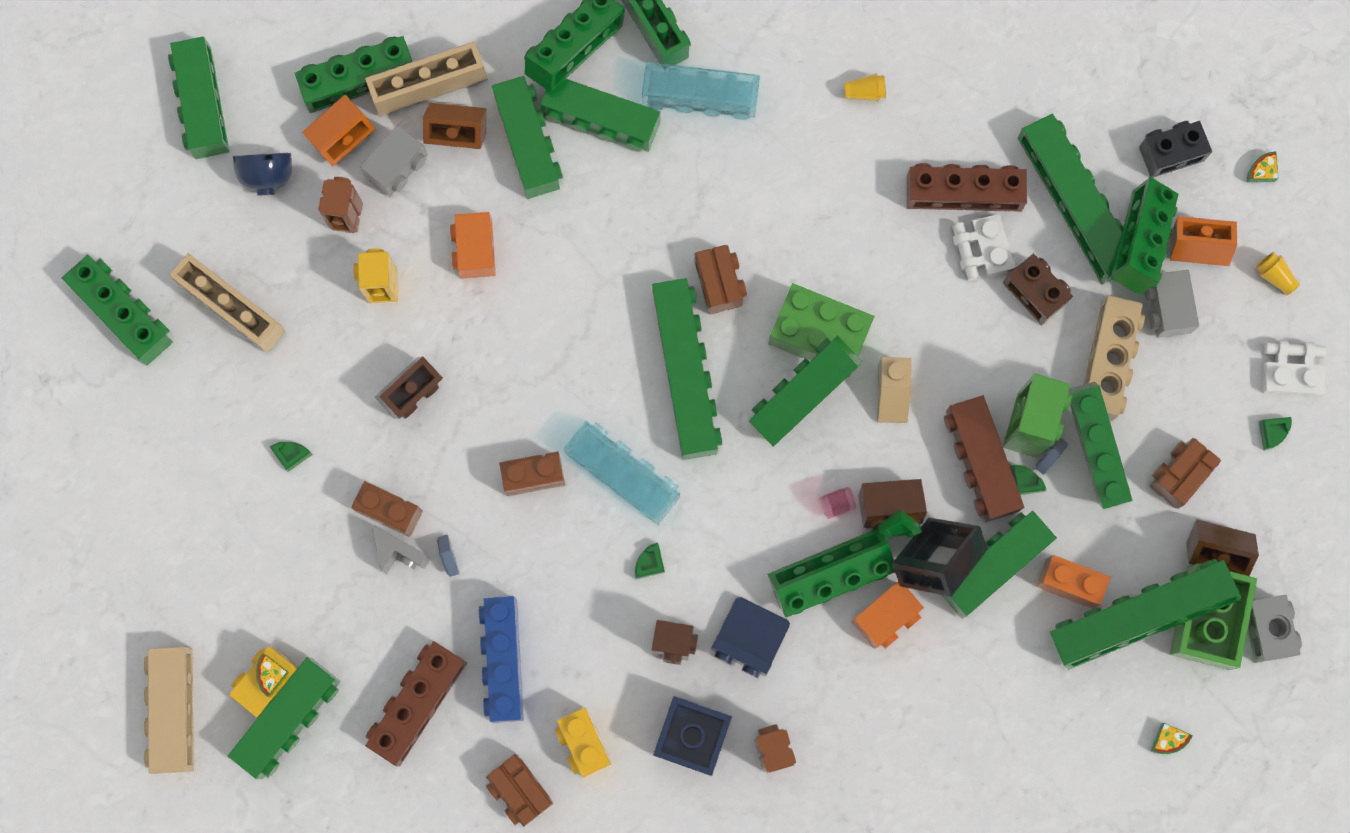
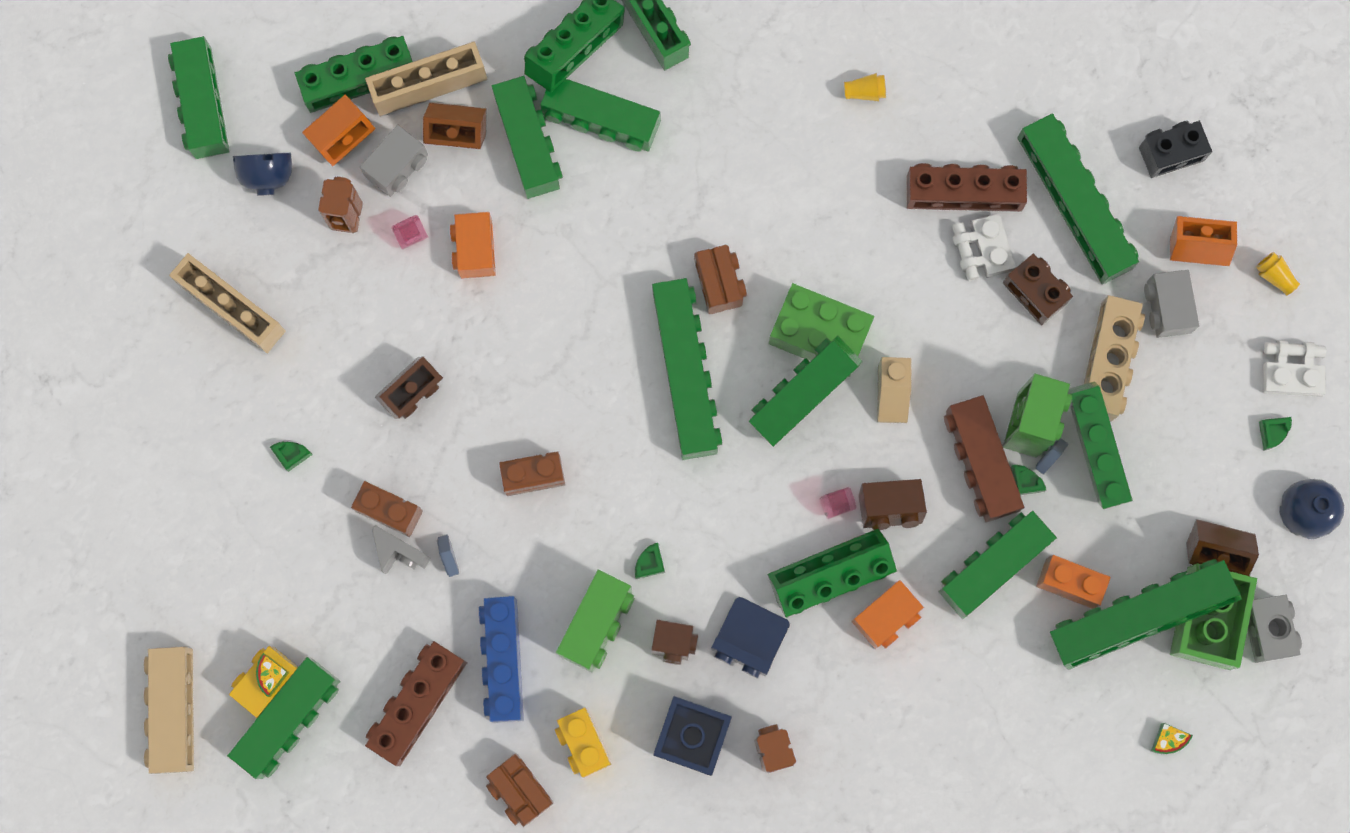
green brick [61,254,173,366] -> none
yellow brick [353,248,398,303] -> none
clear light blue brick [564,421,680,525] -> none
clear light blue brick [642,62,760,120] -> none
green tile [878,509,922,538] -> none
black window [892,518,988,597] -> none
green brick [1111,177,1179,296] -> none
dark orange brick [1150,438,1221,509] -> none
tile [1247,151,1279,182] -> none
none -> clear pink brick [391,215,428,250]
none -> bright green brick [556,569,635,673]
none -> dark blue cylinder [1279,479,1344,539]

